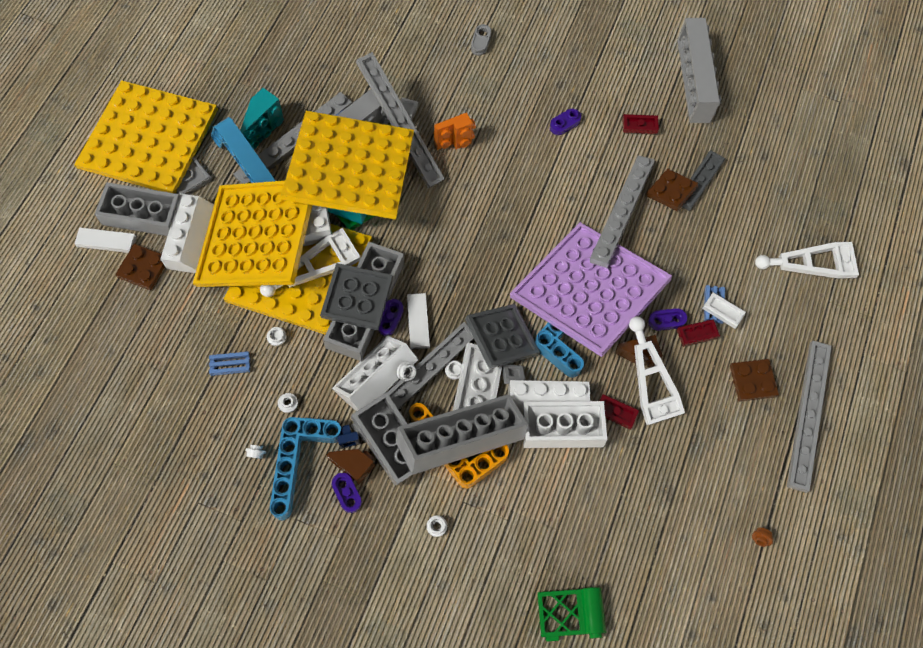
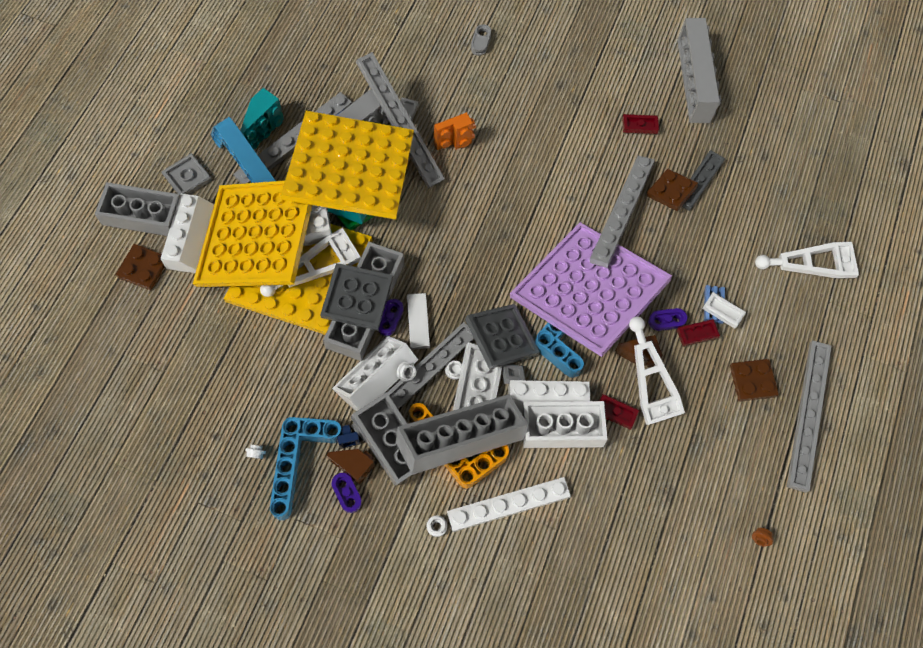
yellow plate [74,80,218,194] -> none
white tile [74,227,136,253] -> none
medium blue tile [209,352,250,376] -> none
white plate [267,327,287,346] -> none
white plate [278,393,298,413] -> none
green piece [537,587,606,642] -> none
dark purple plate [550,109,581,135] -> none
none -> white plate [447,477,571,532]

